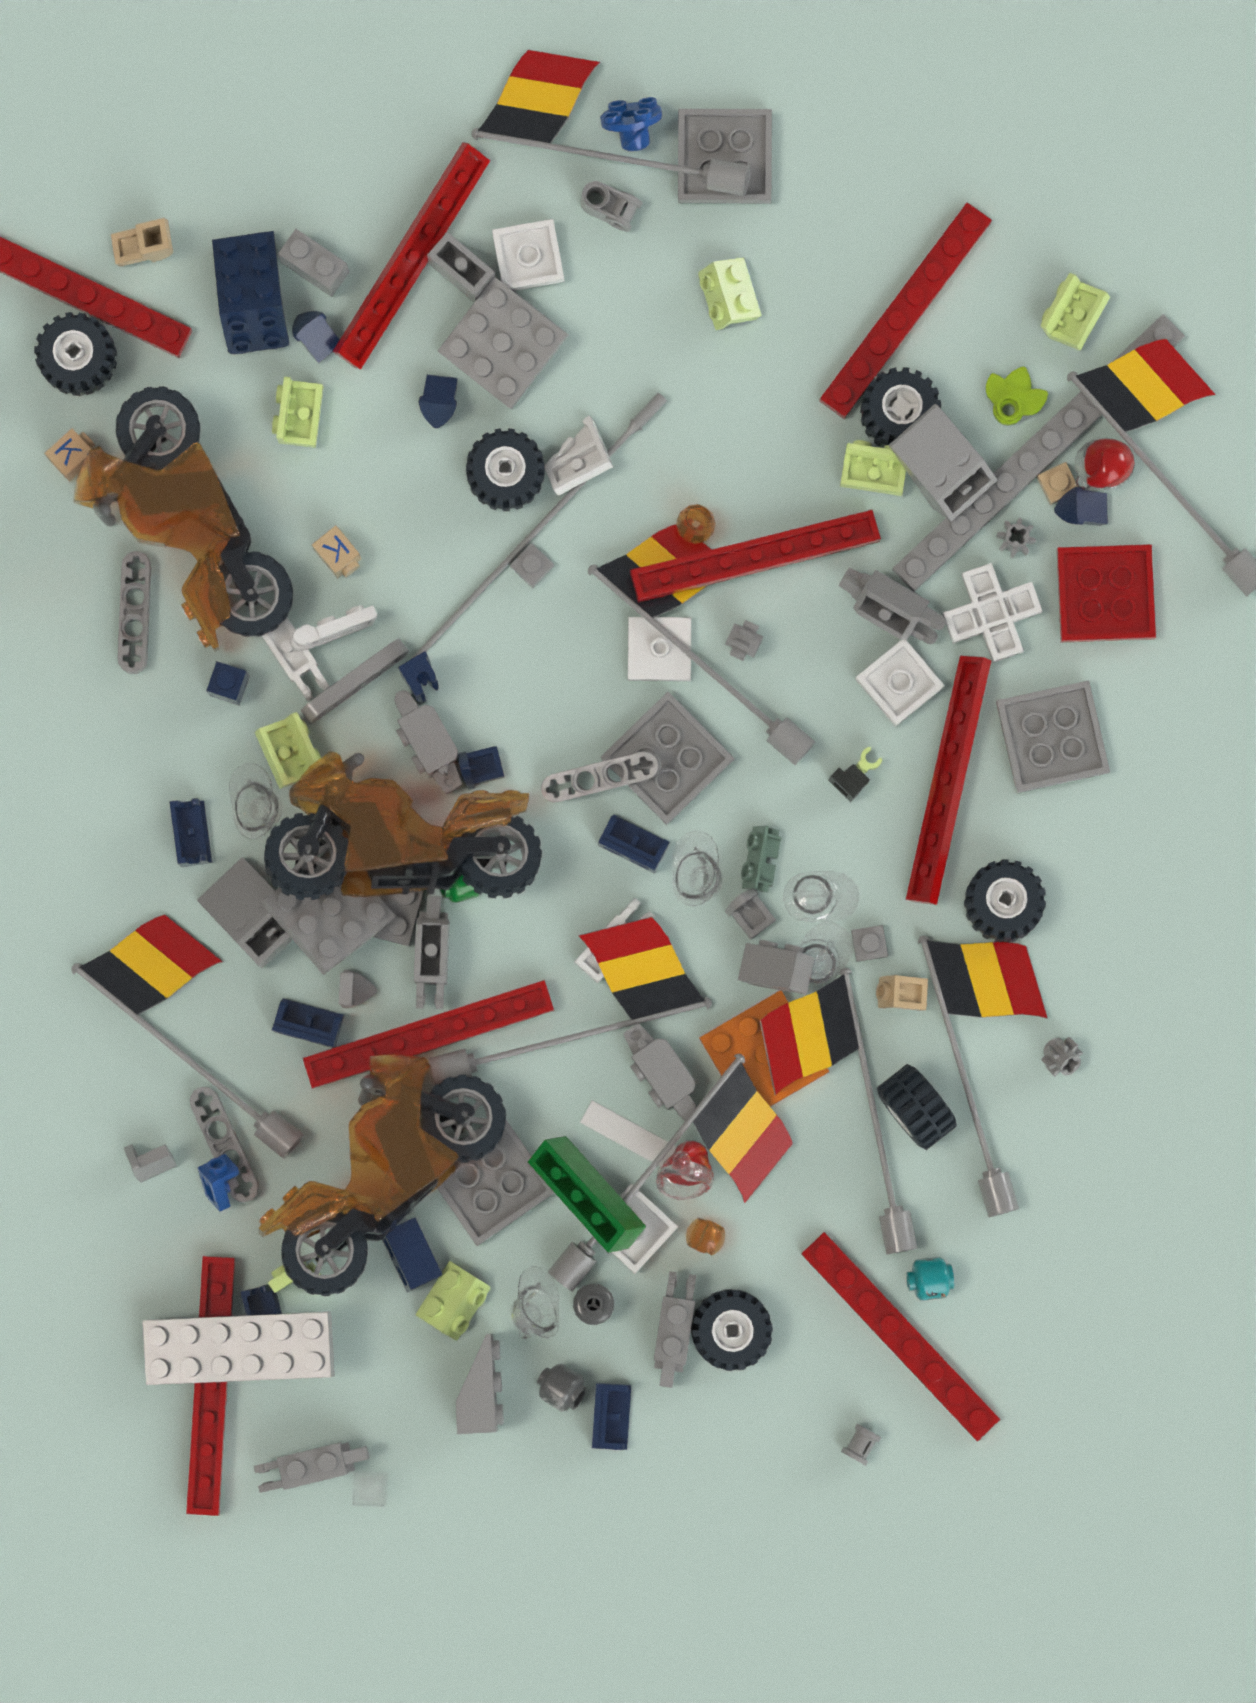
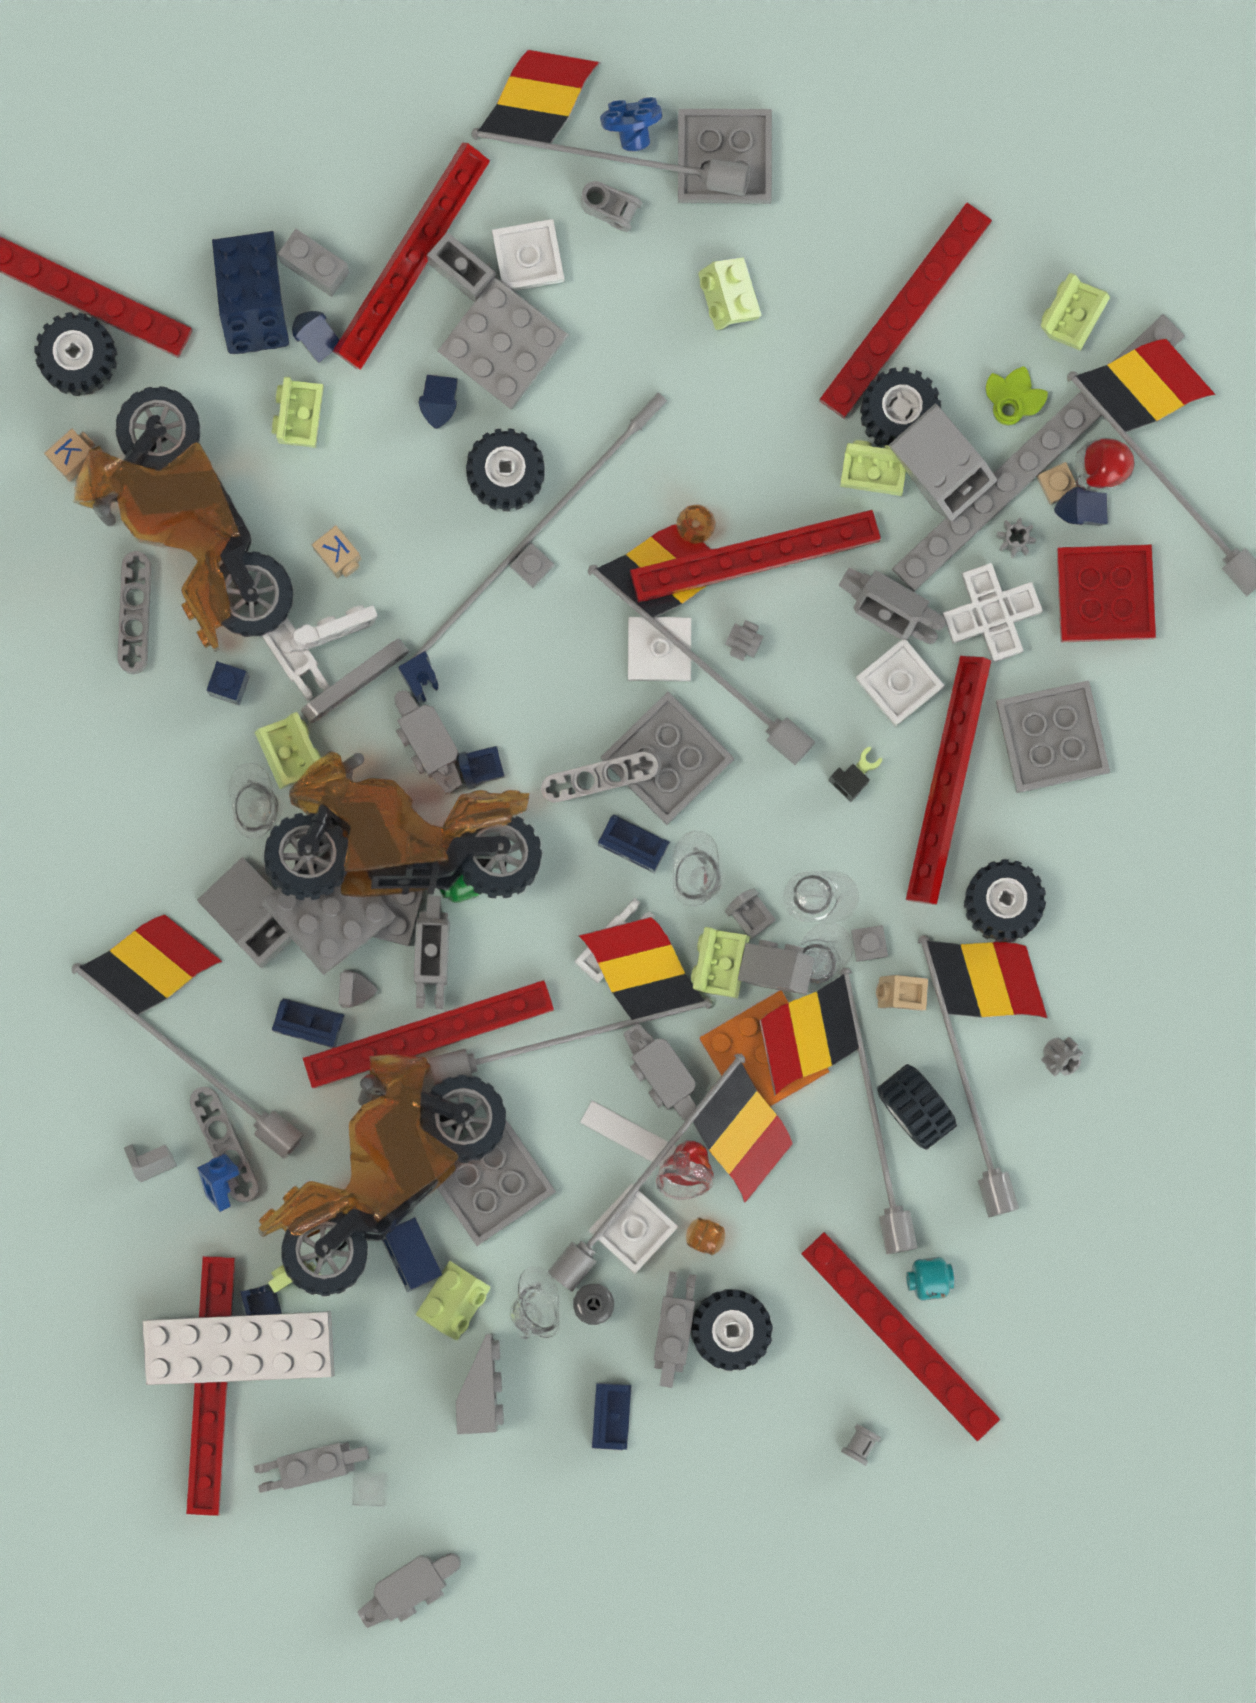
tan brick [111,218,173,267] -> none
dark blue hinge [169,798,213,867] -> none
green brick [528,1136,647,1253] -> none
dark grey head [537,1364,587,1412] -> none
white wing [544,415,613,496] -> none
sand green hinge [741,826,781,893] -> none
none -> light grey hinge [357,1553,461,1628]
none -> yellowish green bracket [691,927,750,999]

